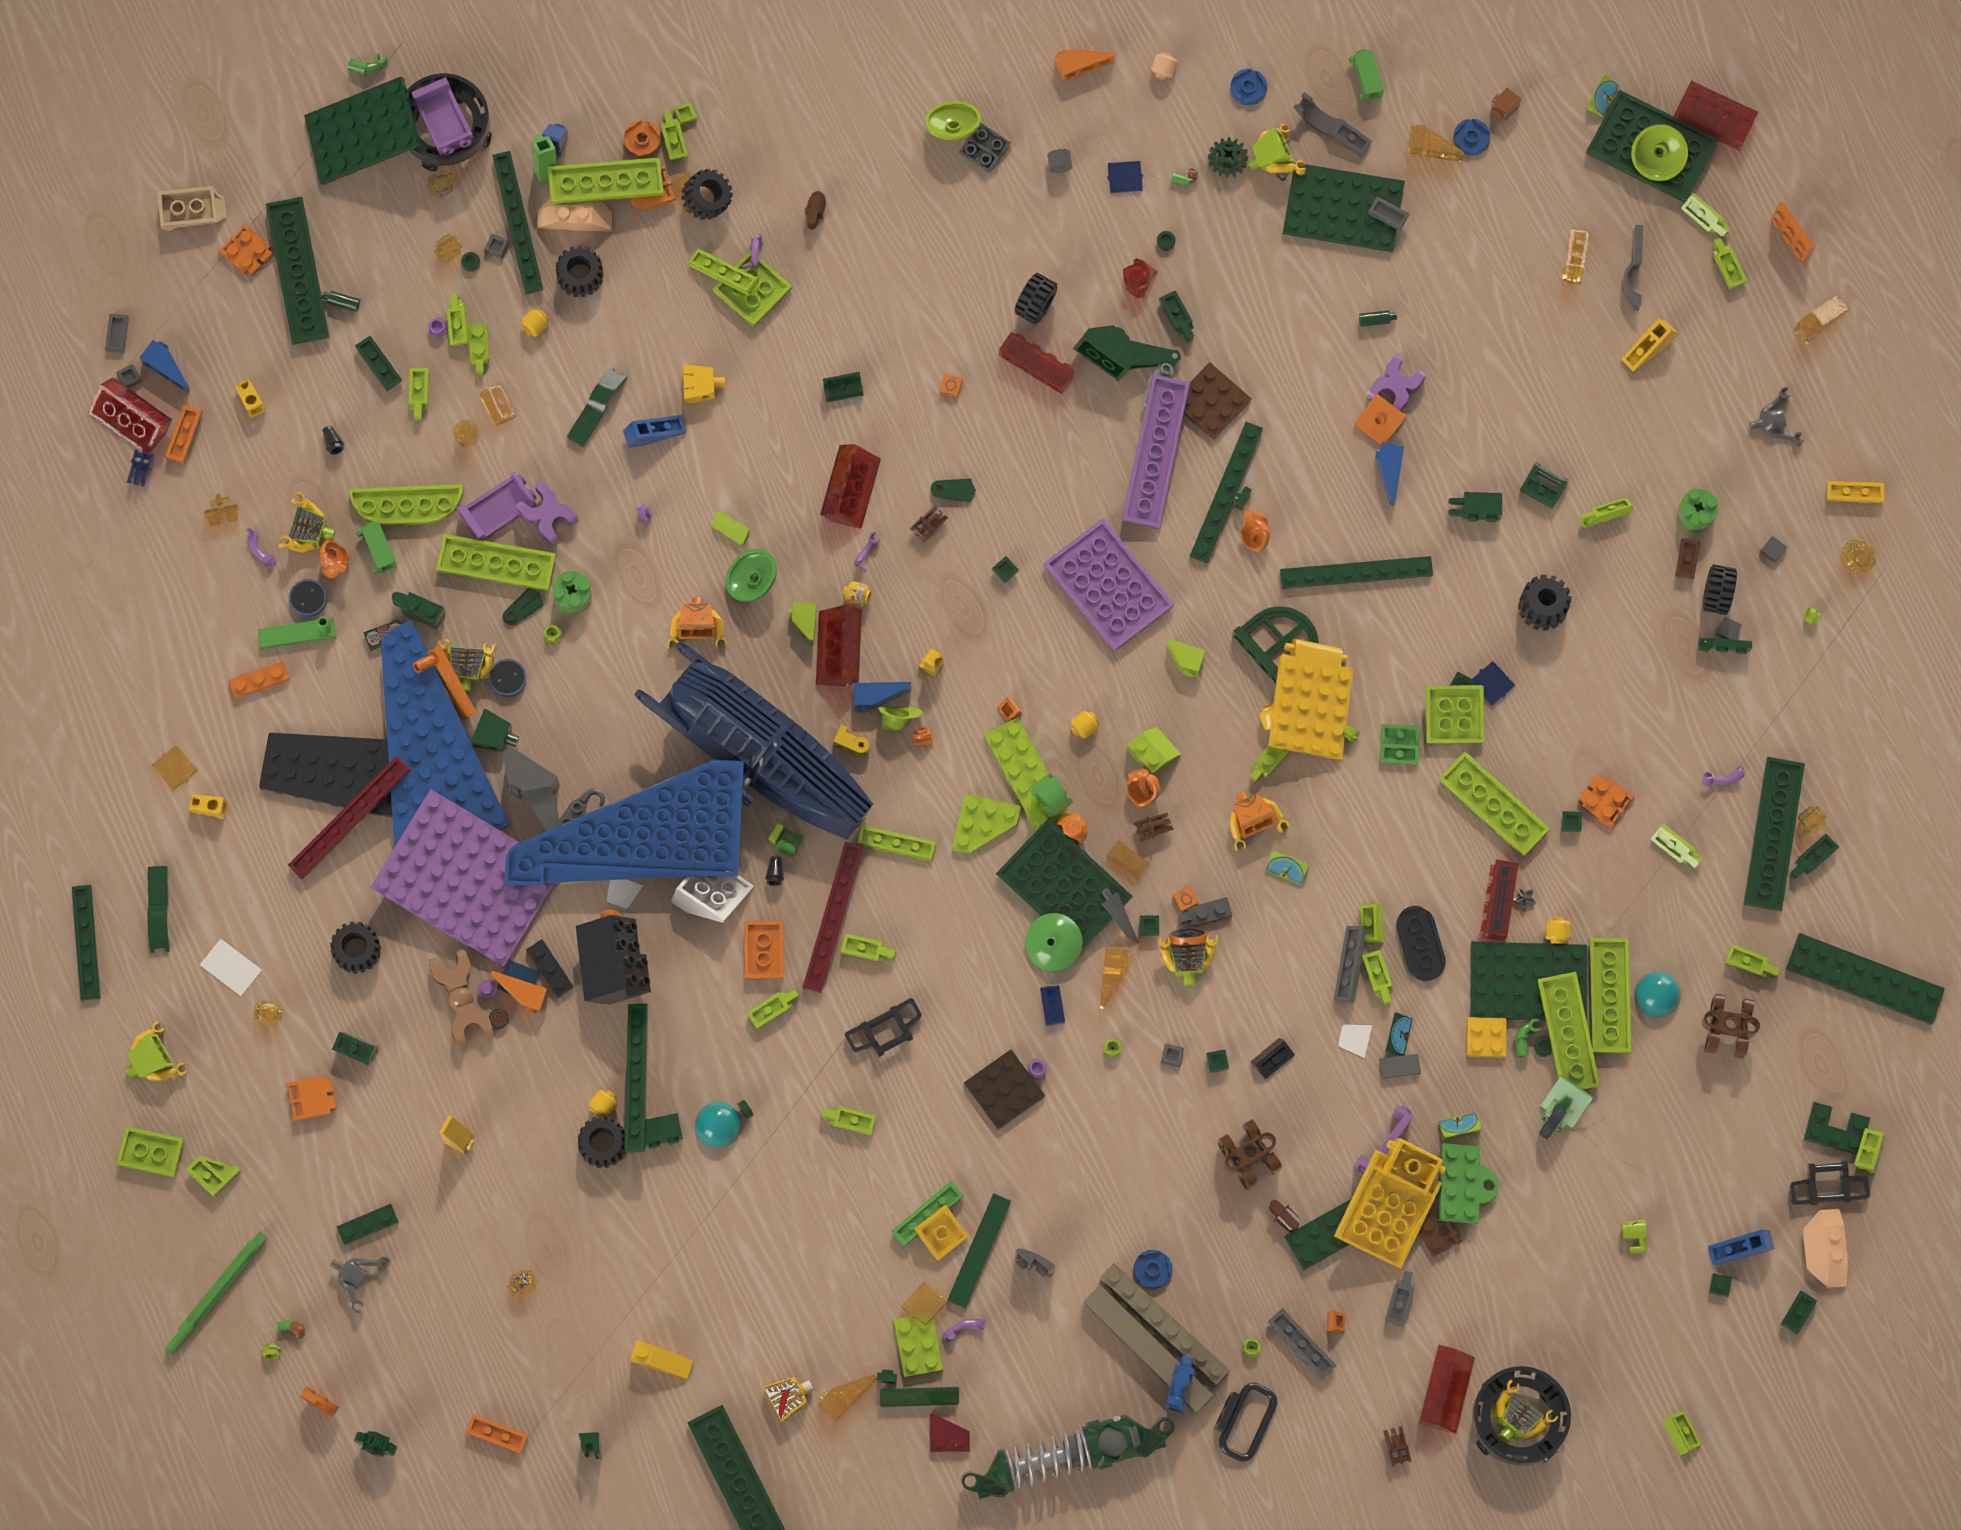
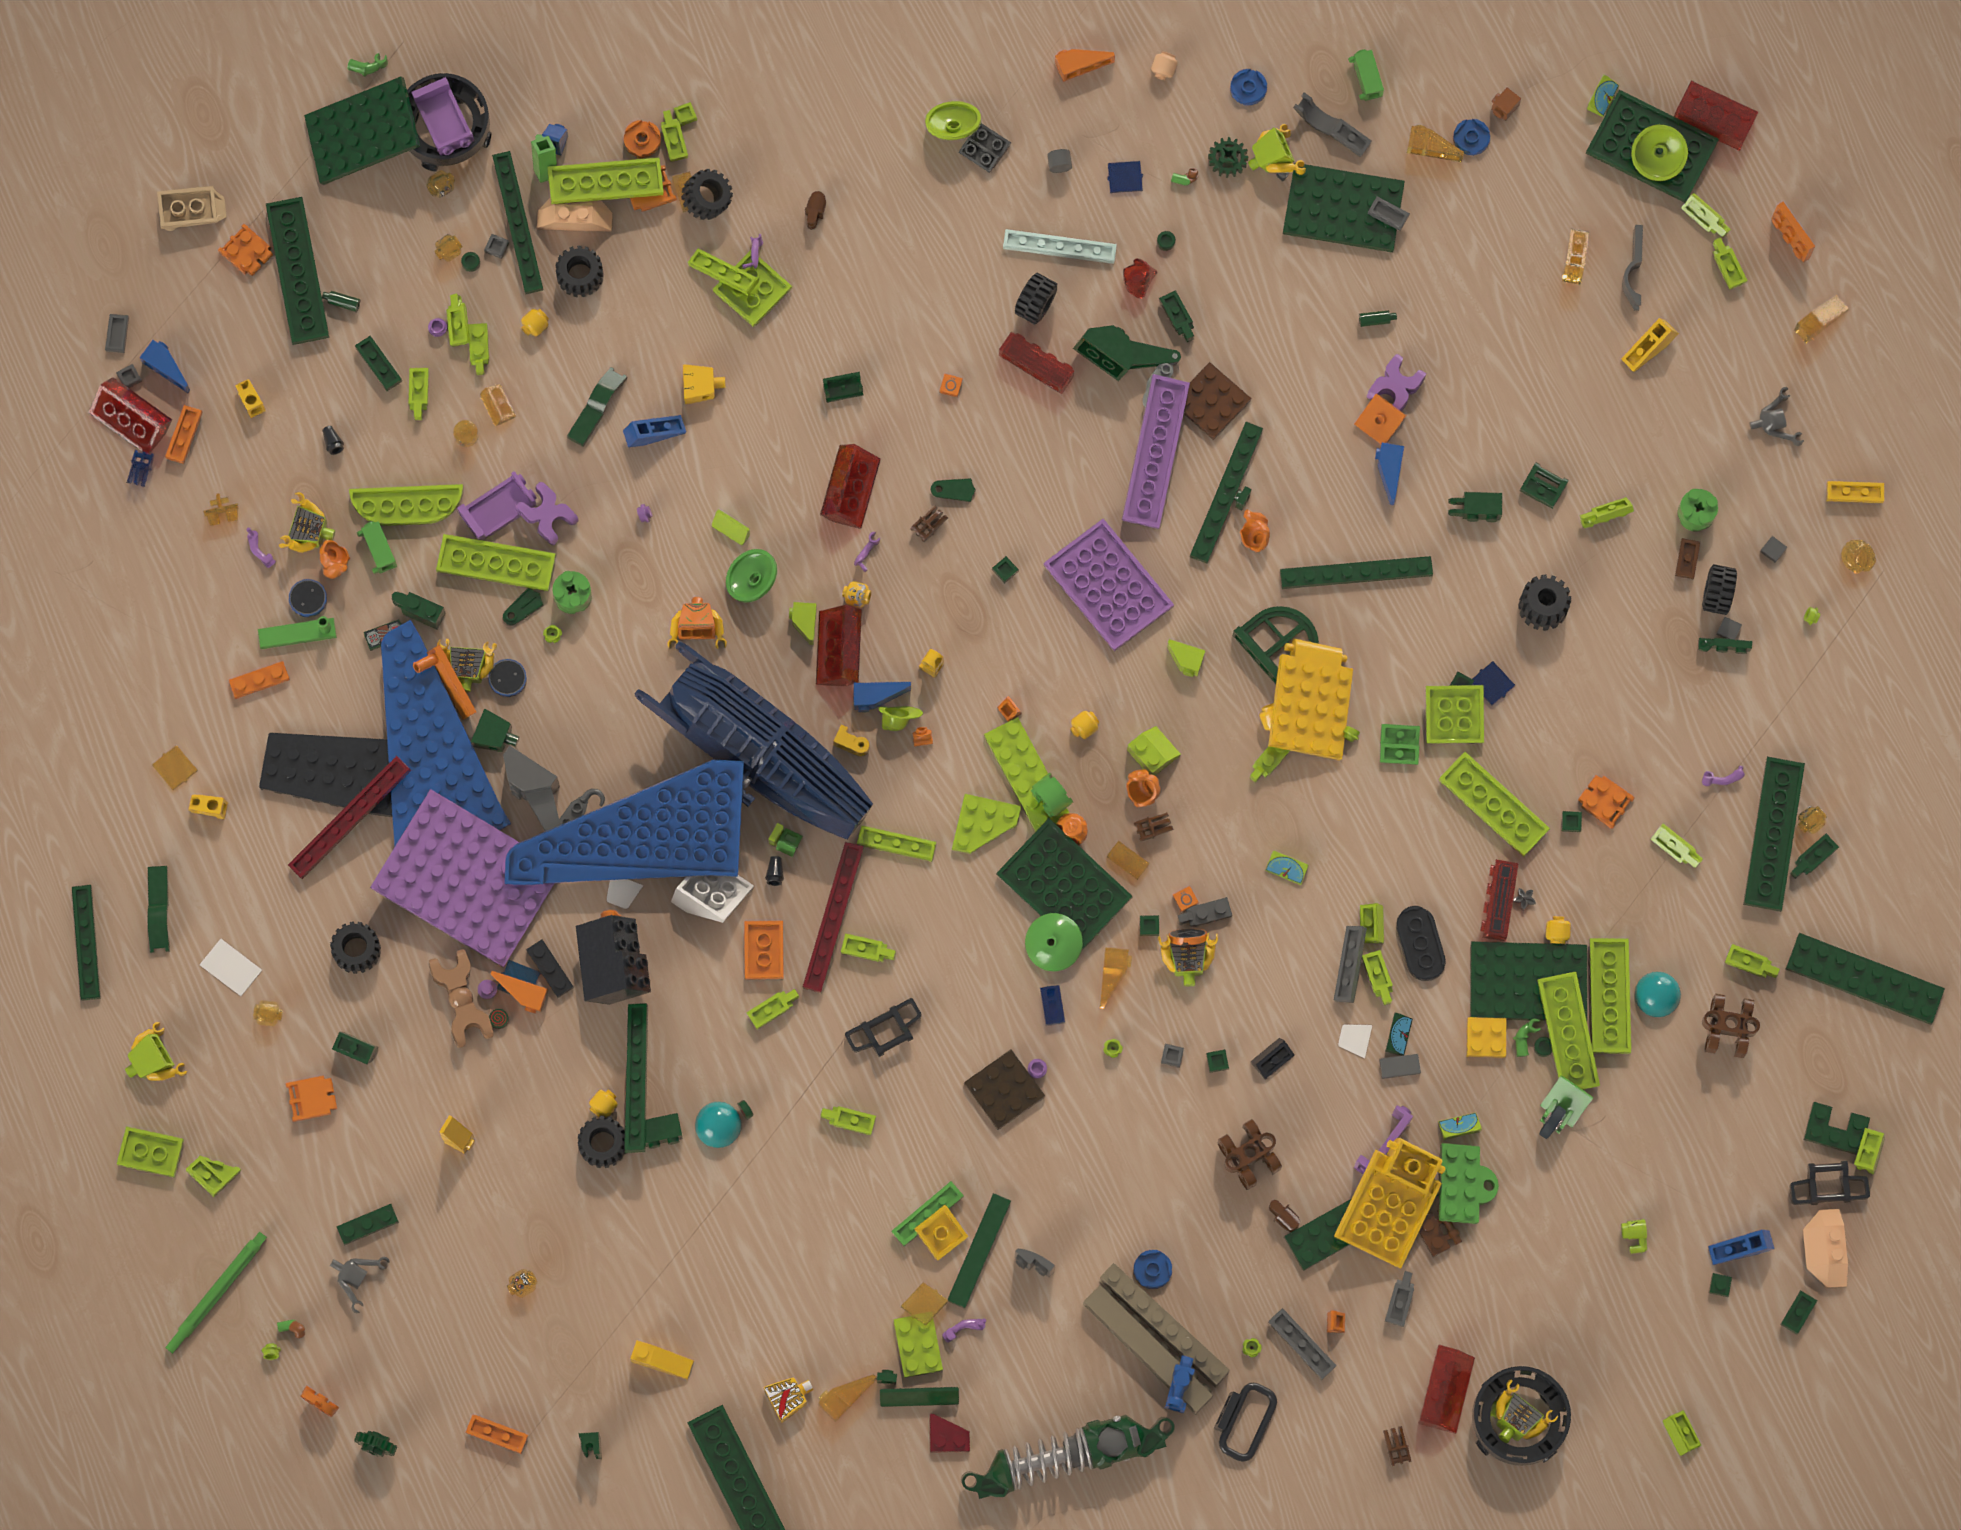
dark grey bar [1101,888,1139,943] -> none
orange torso [1229,791,1289,851] -> none
none -> light aqua tile [1003,229,1117,264]

